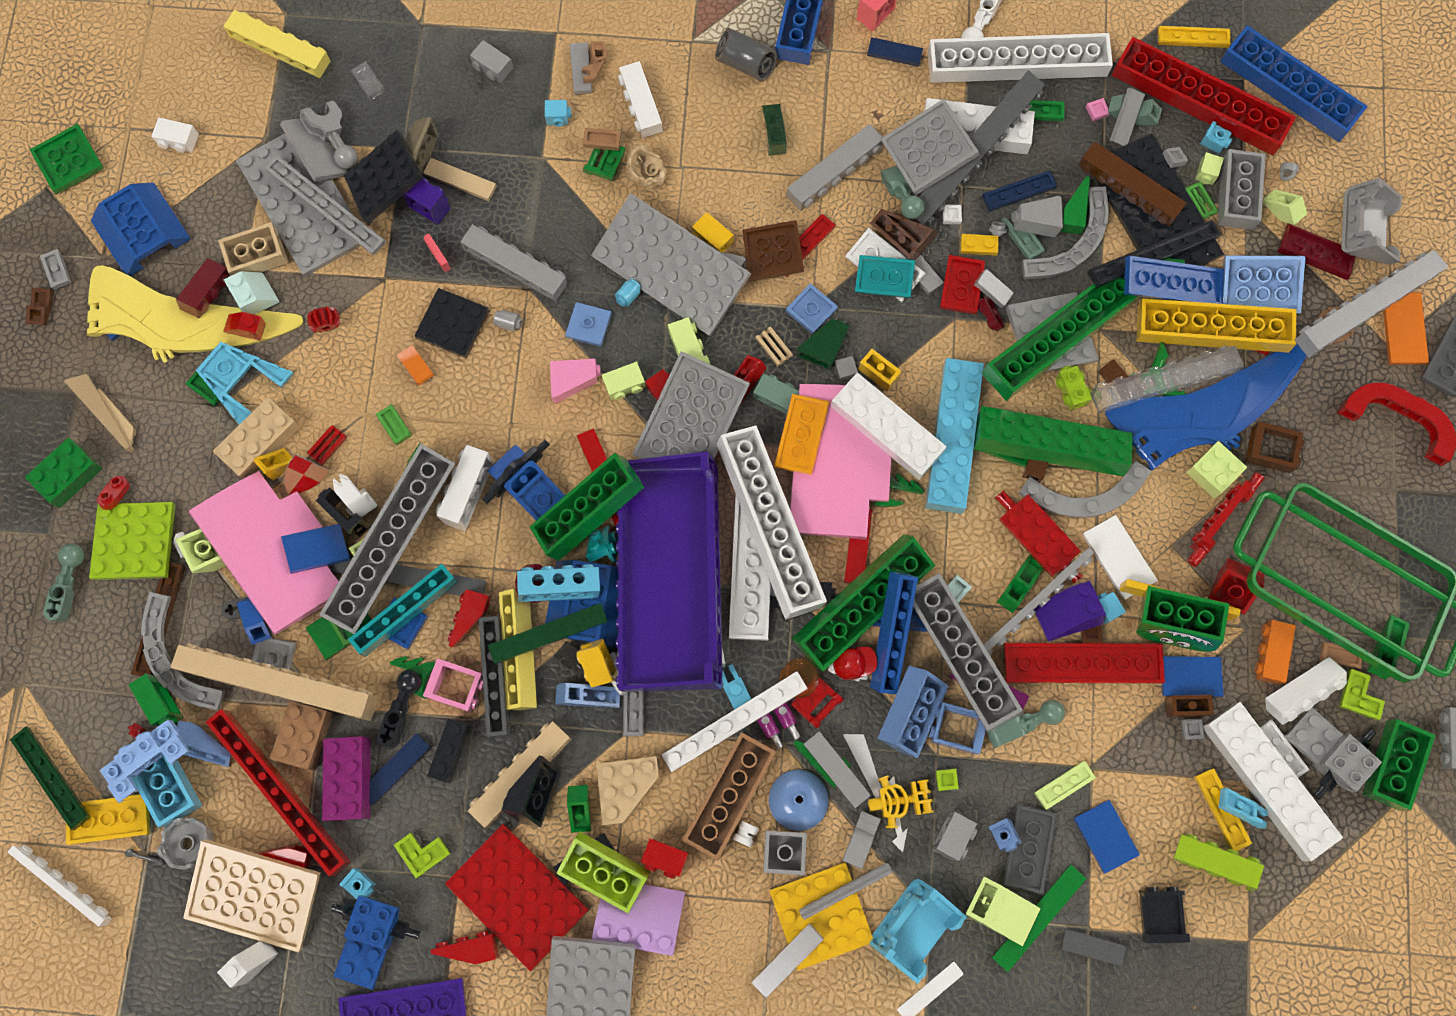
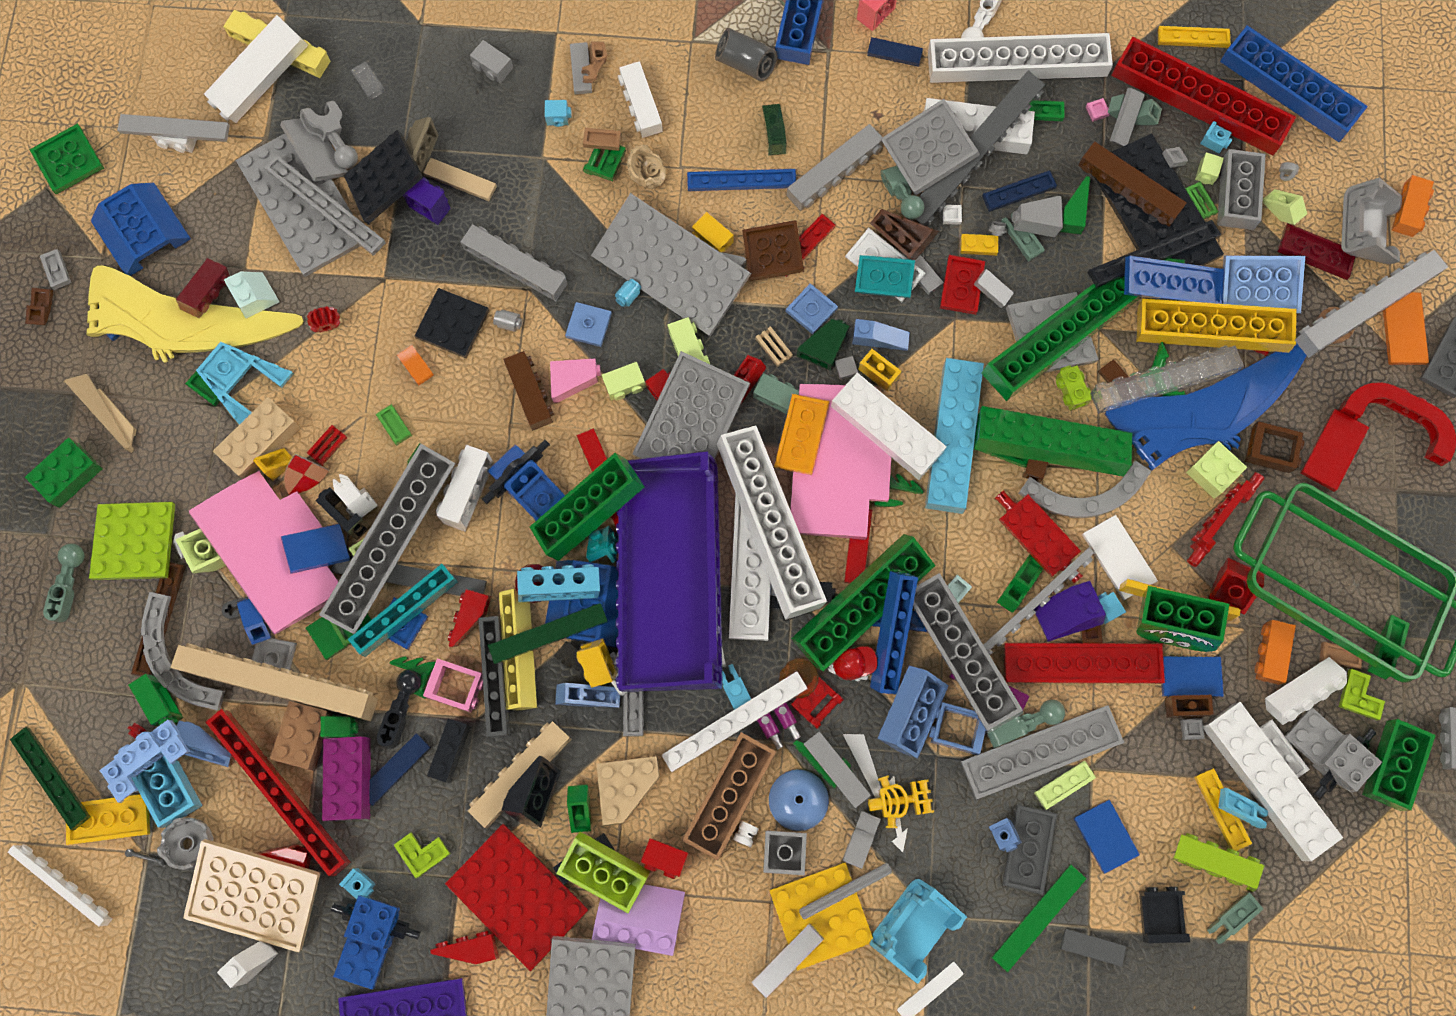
red plate [97,476,130,510] -> none
tan brick [218,222,288,276] -> none
red slope [223,312,266,341] -> none
coral tile [424,234,451,272] -> none
light grey brick [932,812,977,861] -> none
lime plate [935,769,959,791] -> none
yellowish green slope [966,877,1040,946] -> none
dark red plate [978,296,1005,332] -> none
light grey plate [1022,186,1109,280] -> none
none -> light grey tile [117,114,230,142]
none -> white brick [204,15,308,123]
none -> green slope [320,716,358,739]
none -> reddish brown brick [503,351,554,431]
none -> blue tile [687,169,796,191]
none -> medium blue slope [852,319,910,351]
none -> light grey plate [960,705,1124,800]
none -> sand green hinge [1207,892,1264,944]
none -> red tile [1300,409,1369,492]
none -> orange brick [1391,175,1434,237]

